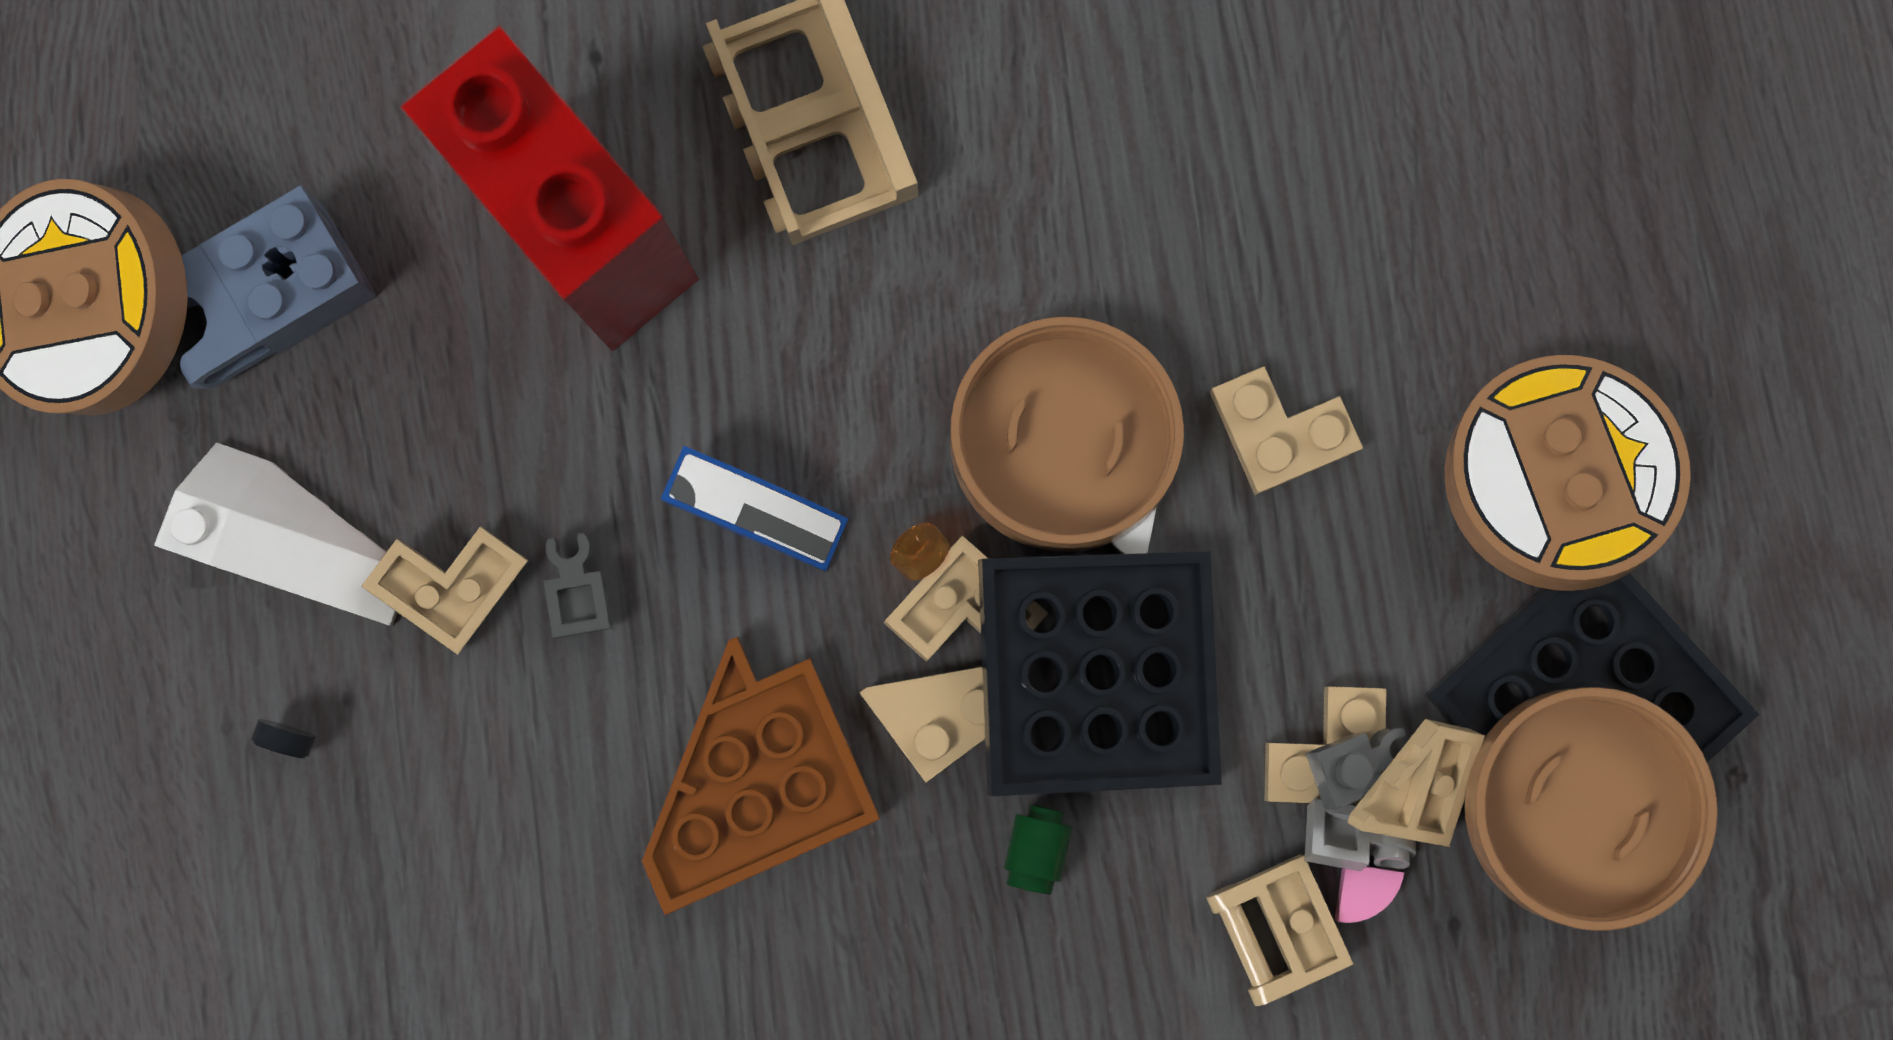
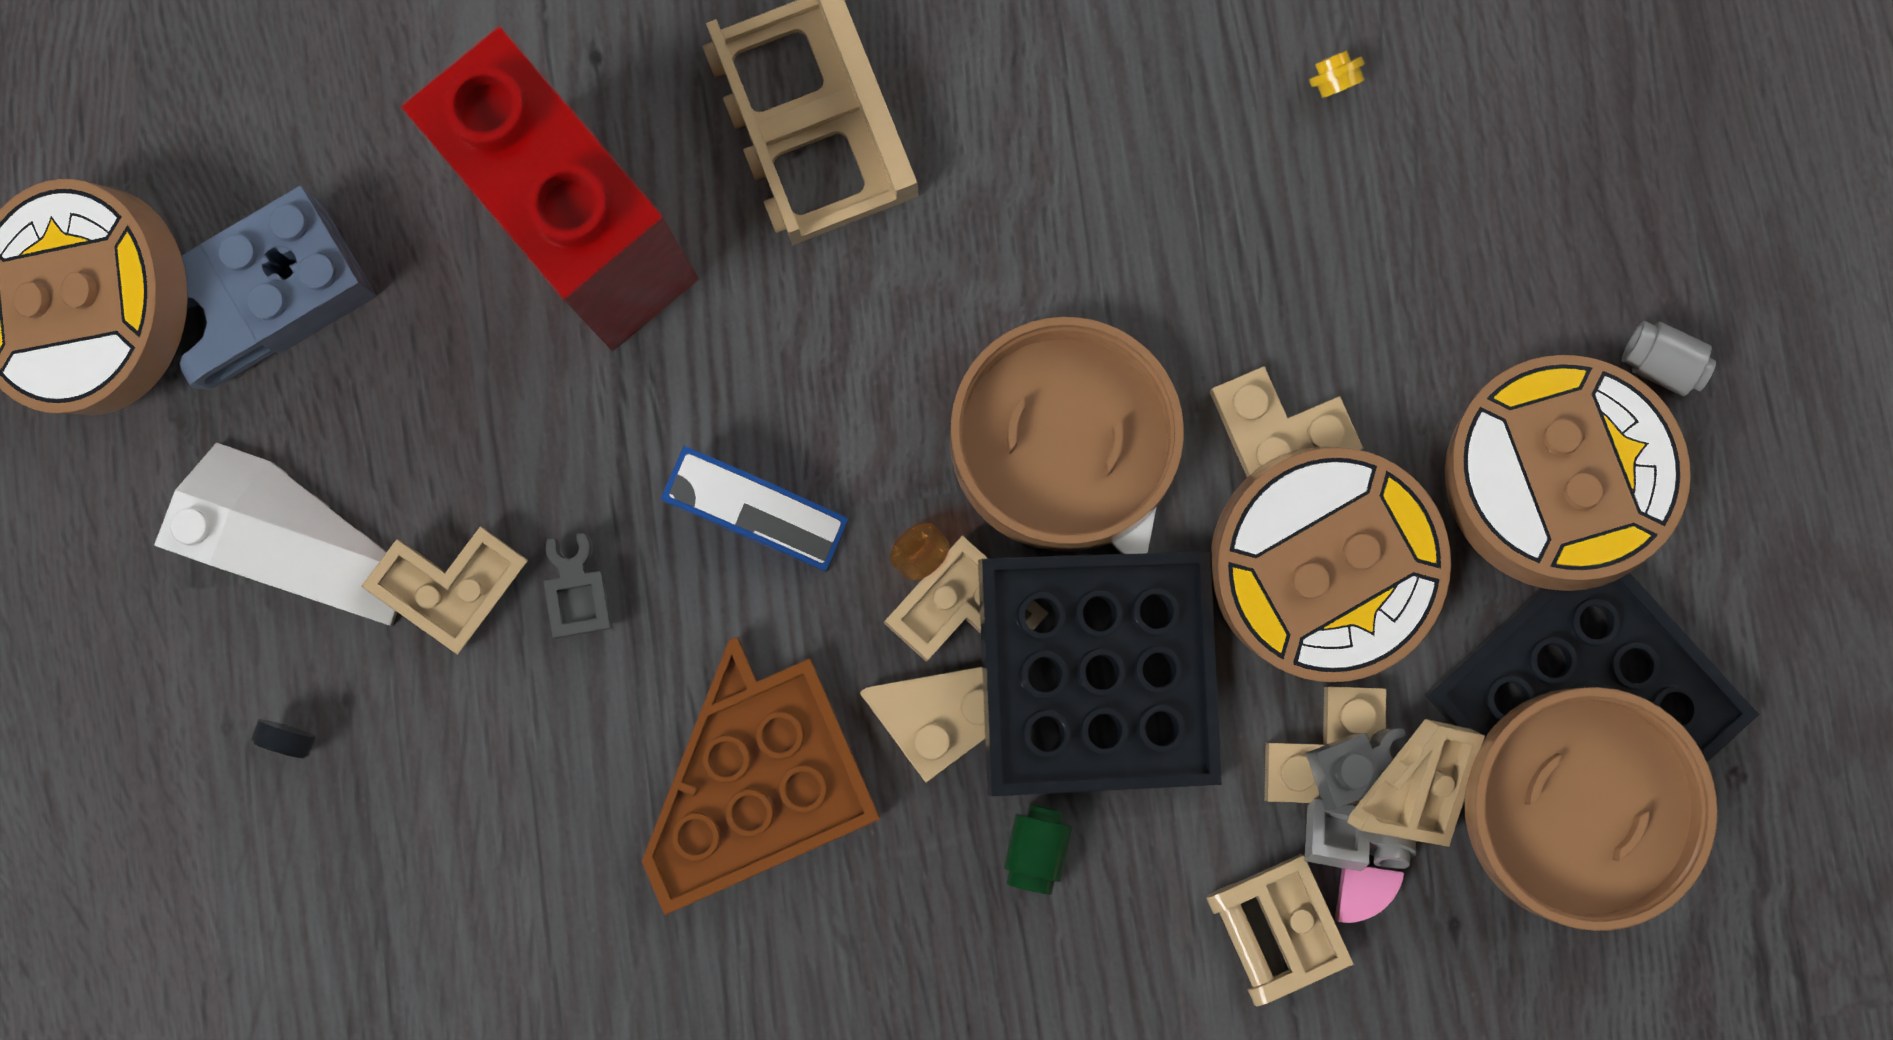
none -> piece [1211,446,1451,682]
none -> yellow plate [1308,50,1365,98]
none -> light grey brick [1622,320,1716,397]

